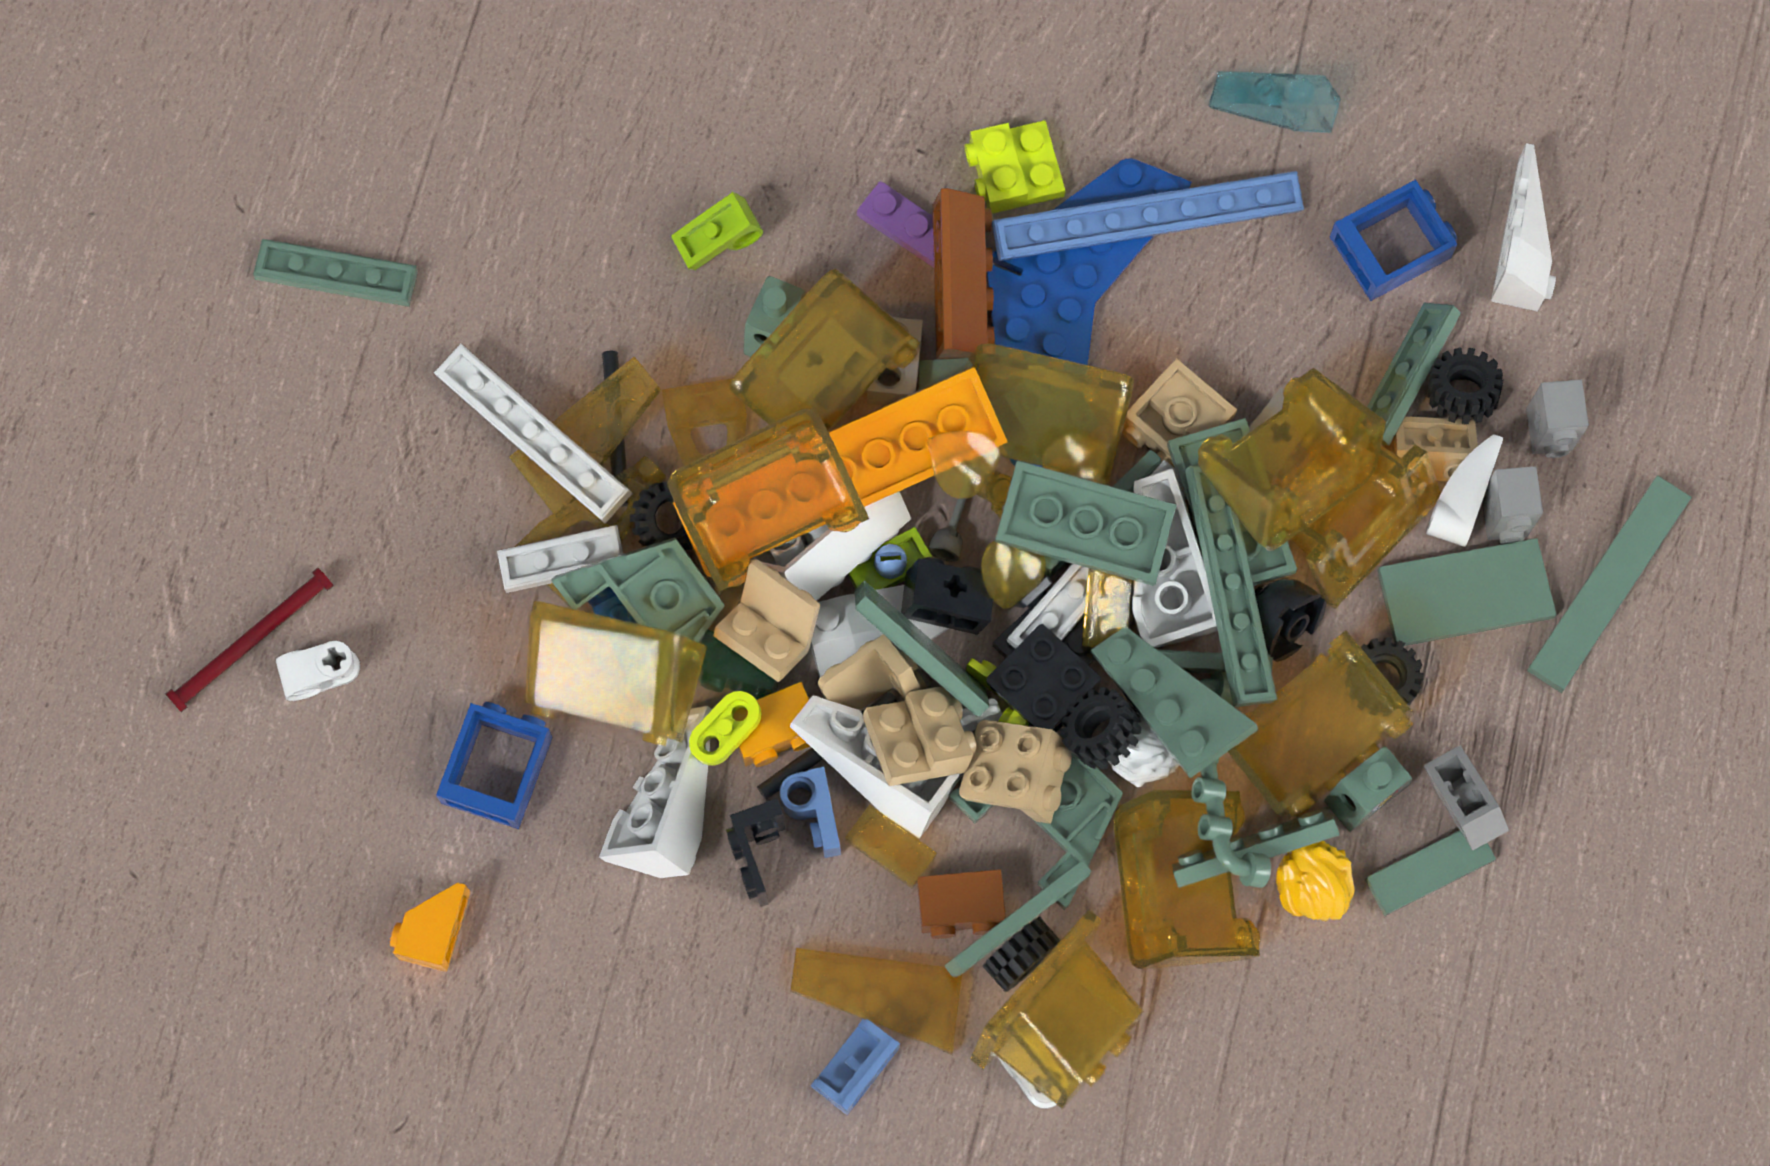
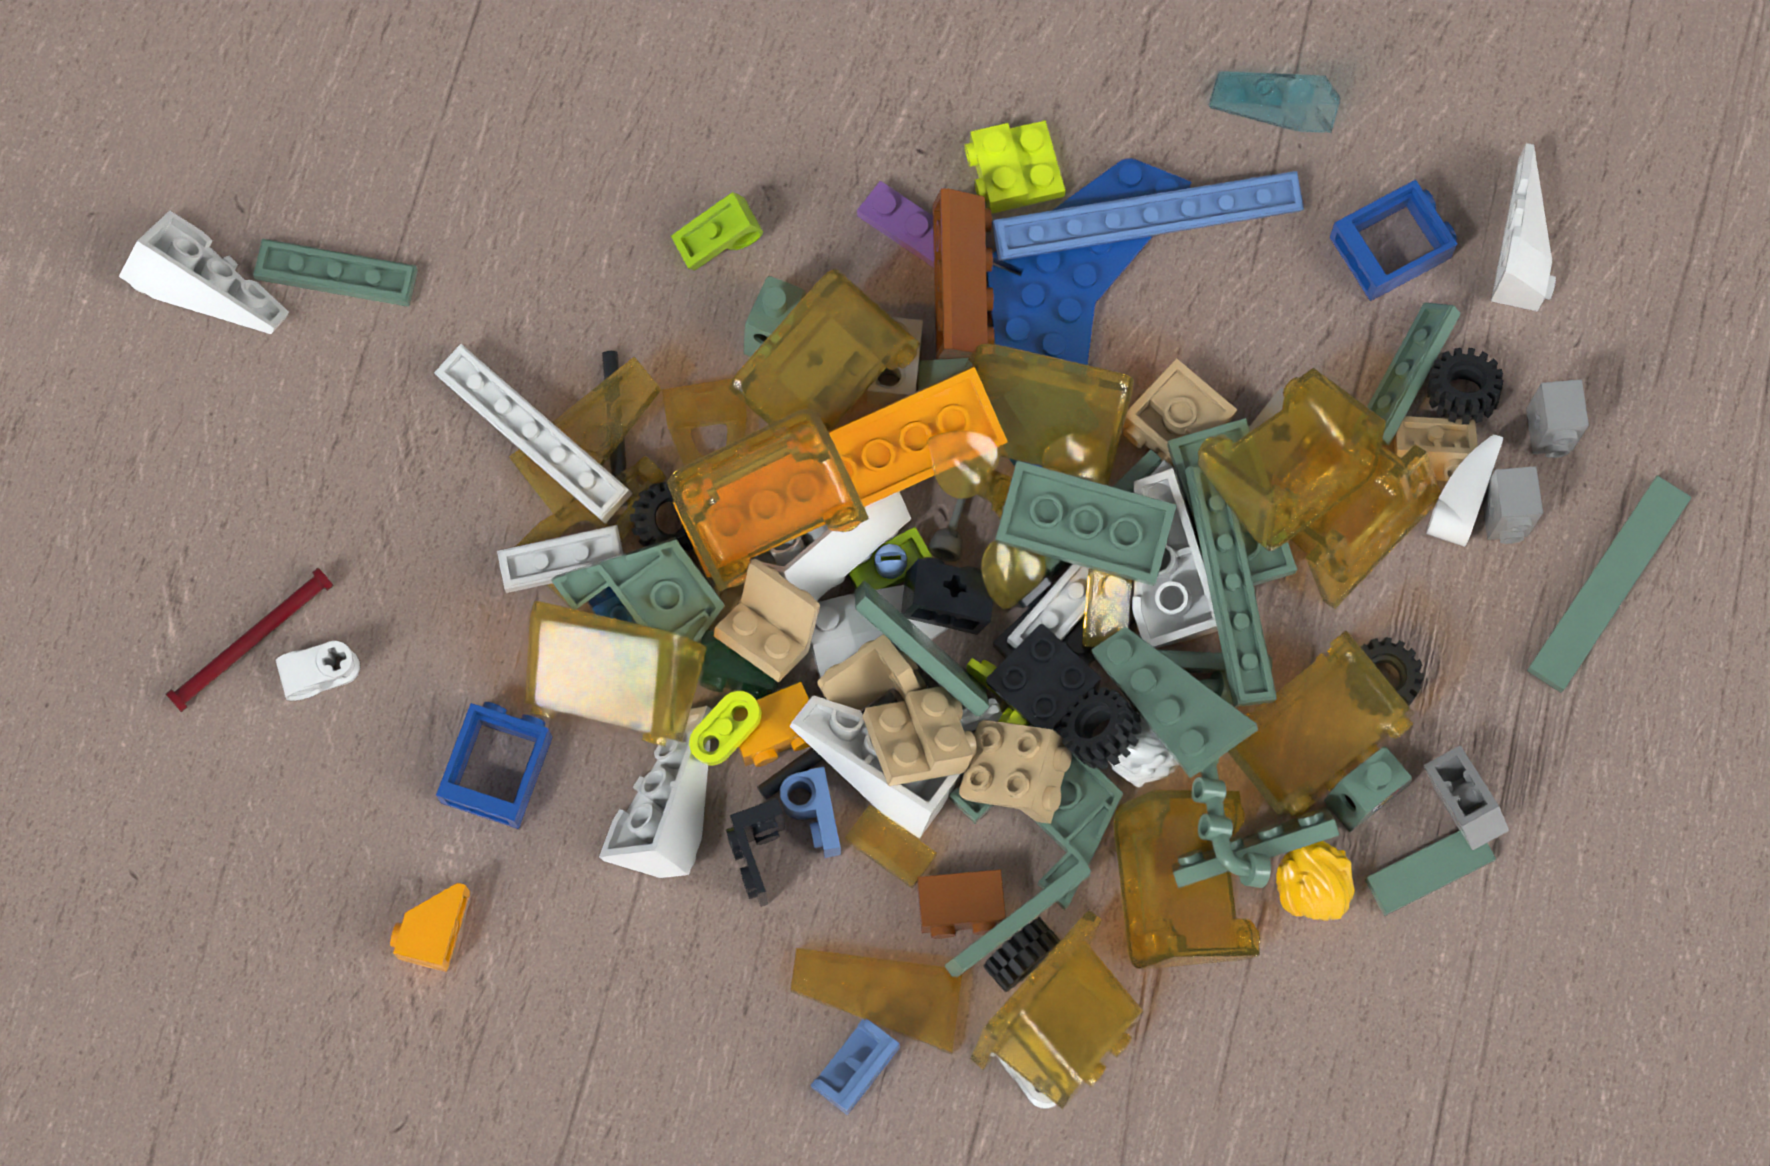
black cylinder [1254,578,1326,662] -> none
sand green tile [1377,538,1557,646] -> none
none -> white wedge [119,211,289,334]

